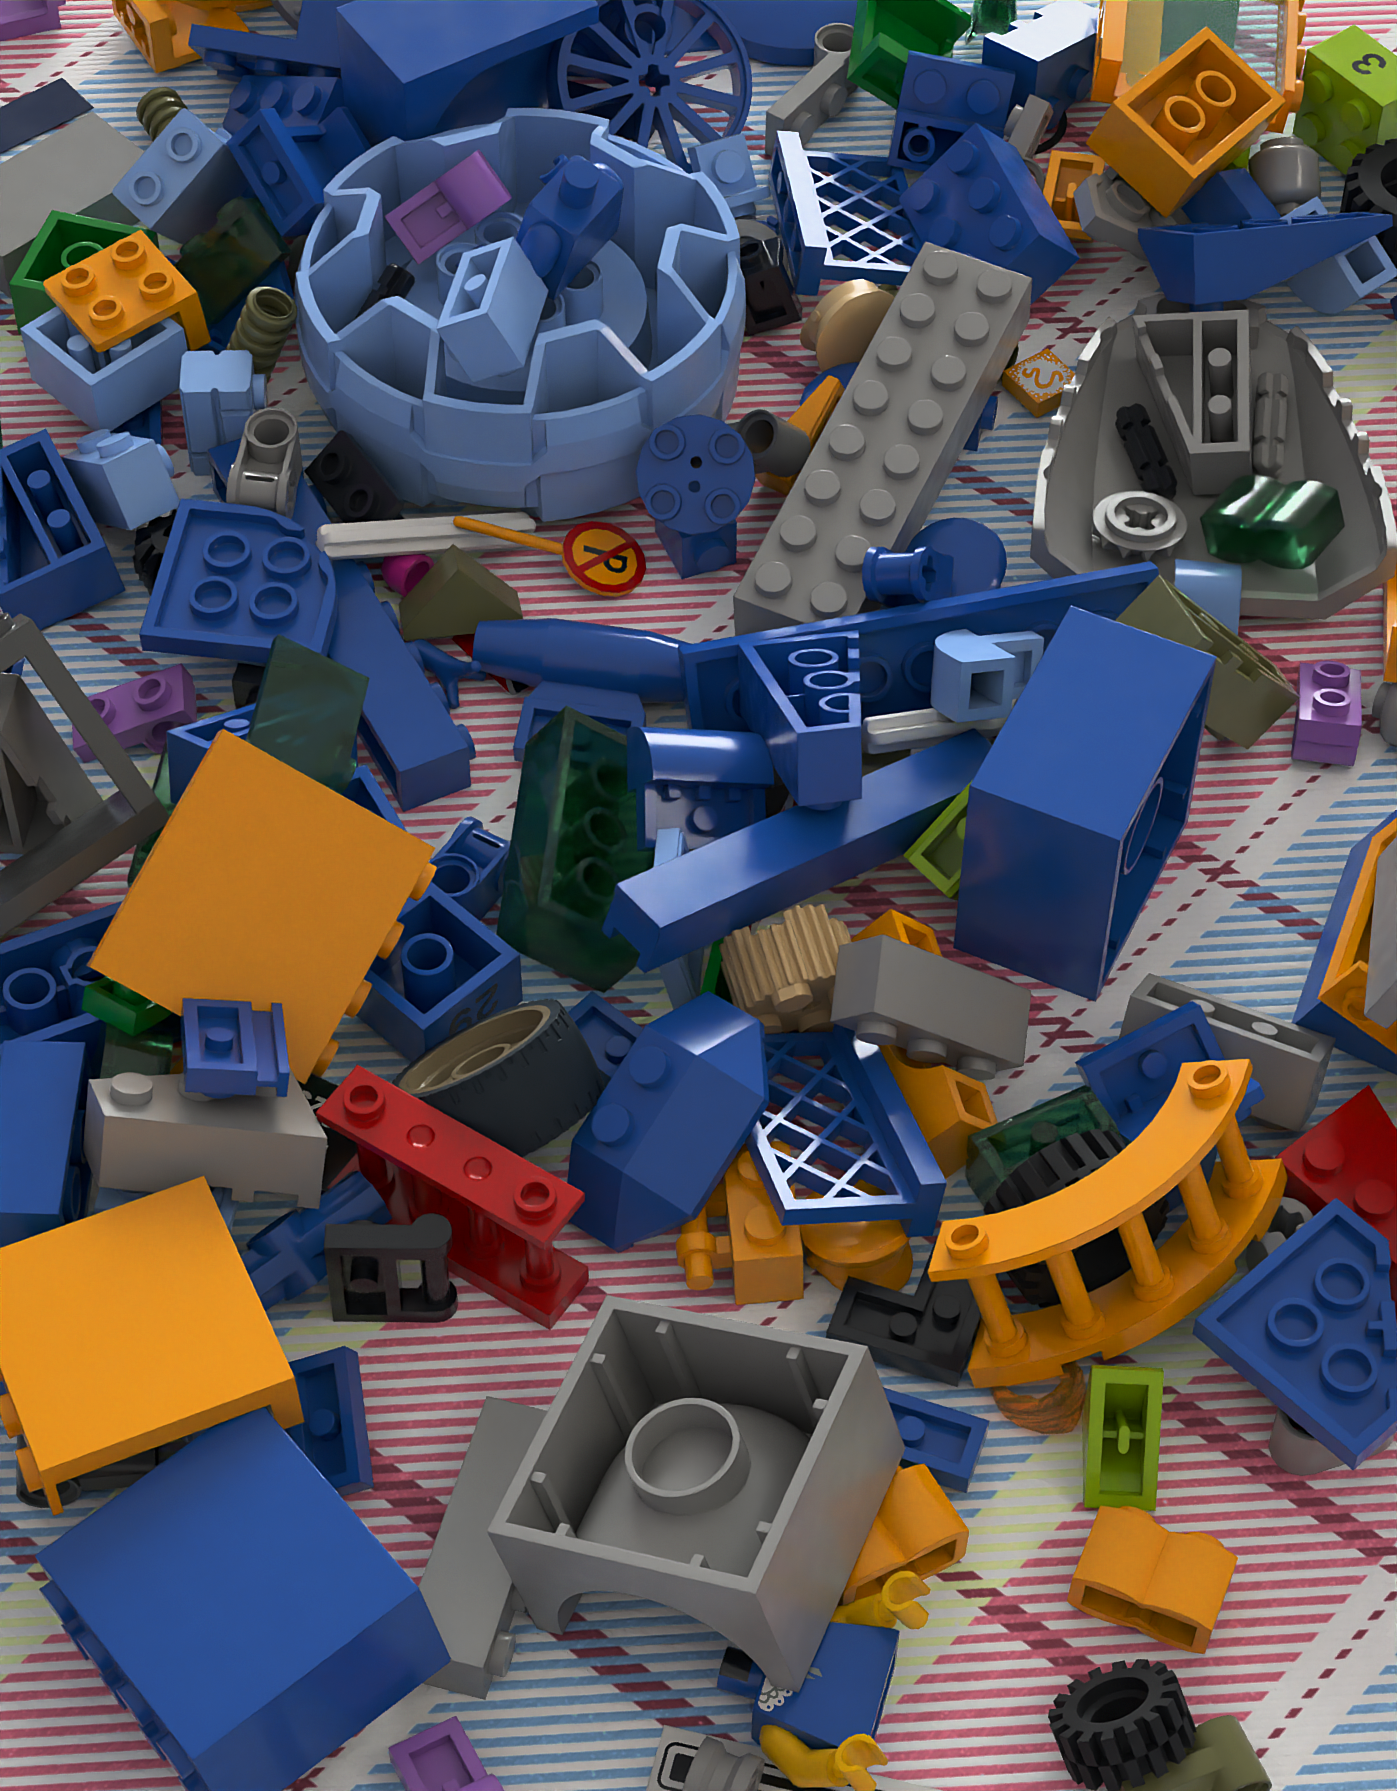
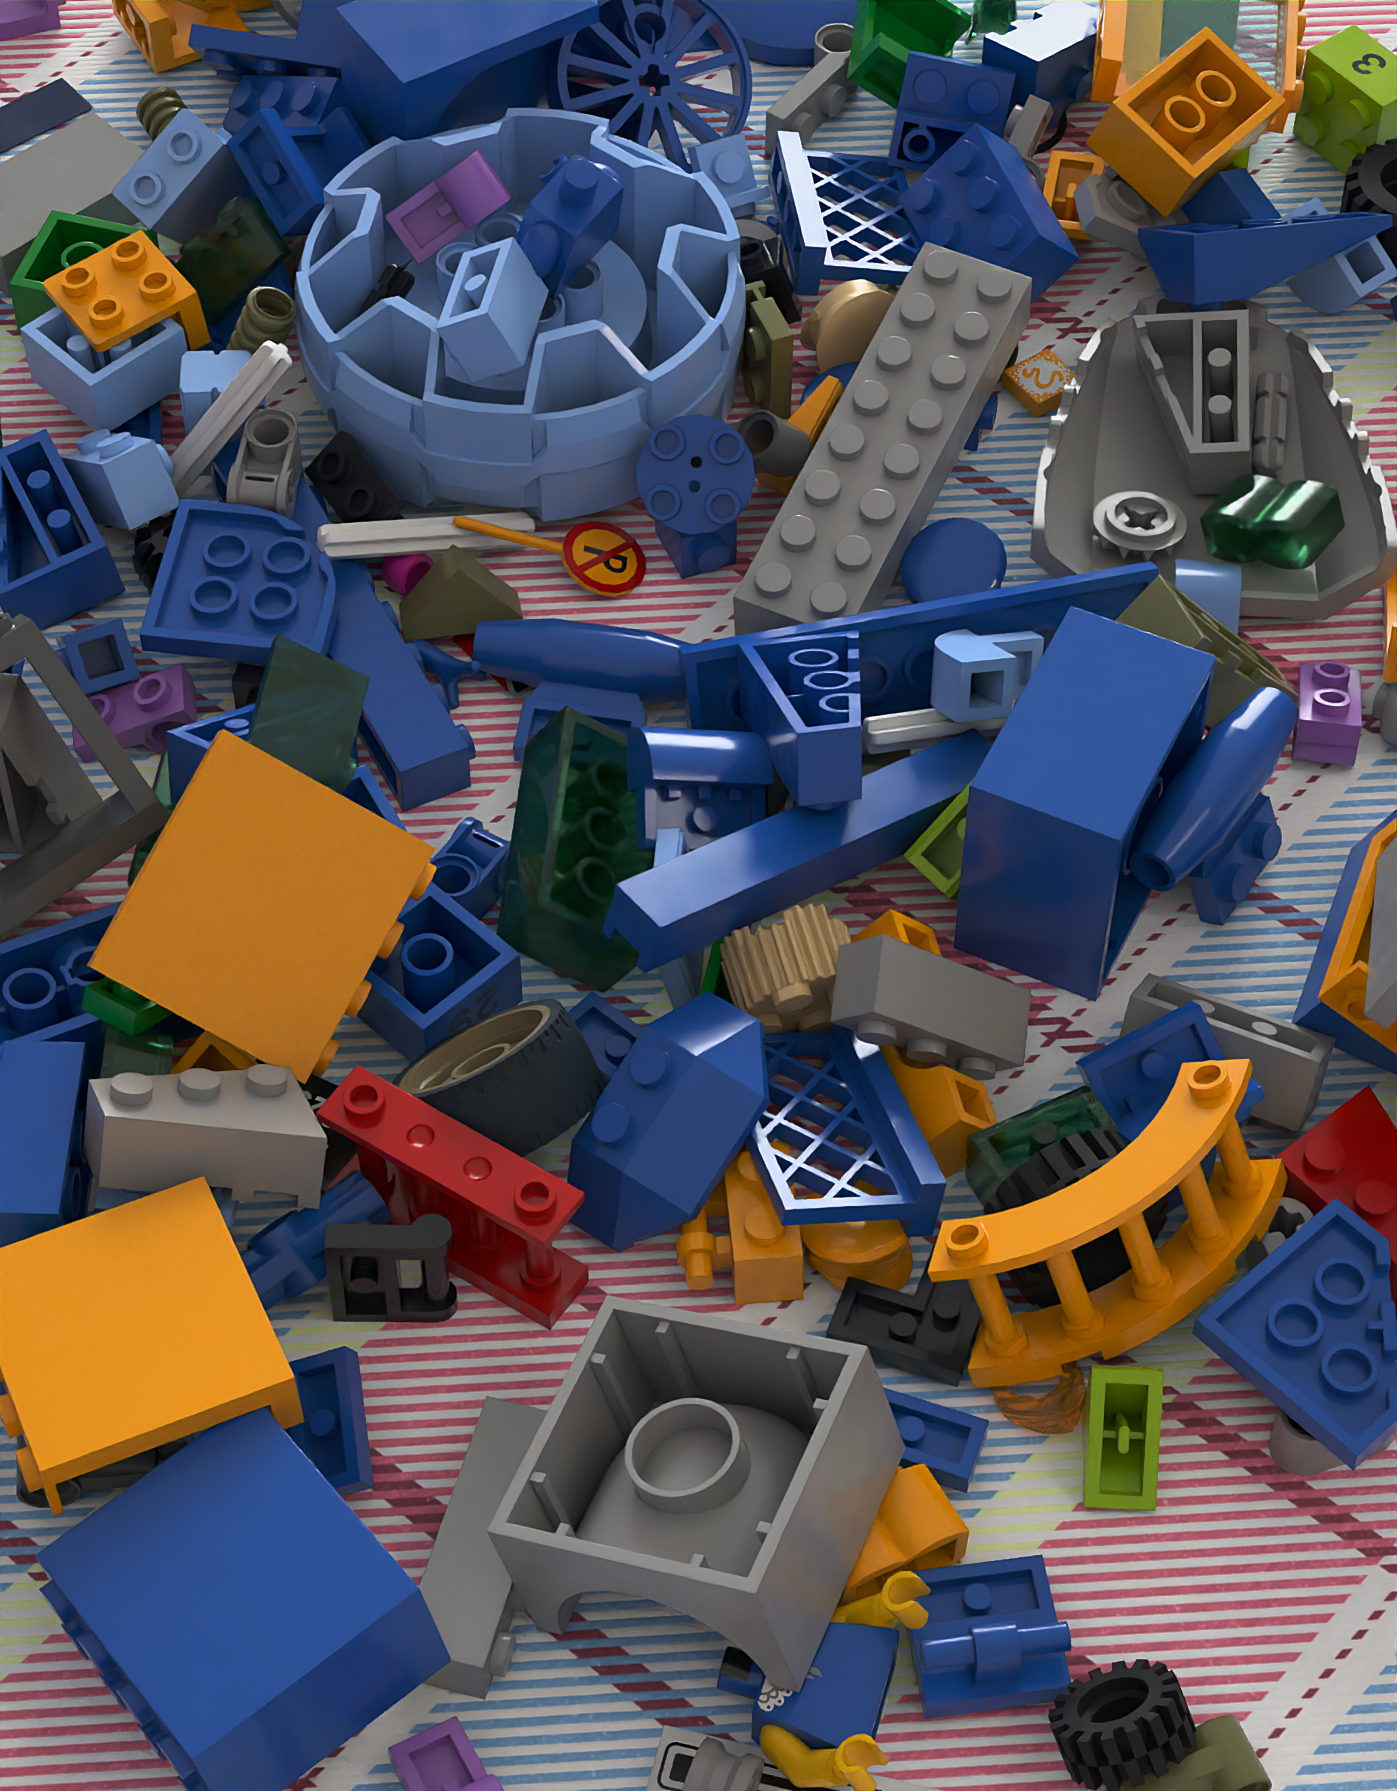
blue plate [180,998,290,1099] -> none
blue piece [862,547,954,608] -> none
light orange brick [1067,1506,1238,1654] -> none
black axle [1115,403,1178,500] -> none
light grey head [1248,137,1321,217] -> none
none -> blue brick [55,619,140,694]
none -> white axle [170,341,292,500]
none -> olive plate [739,280,794,420]
none -> blue plate [906,1554,1071,1719]
none -> blue plate [1129,687,1298,926]

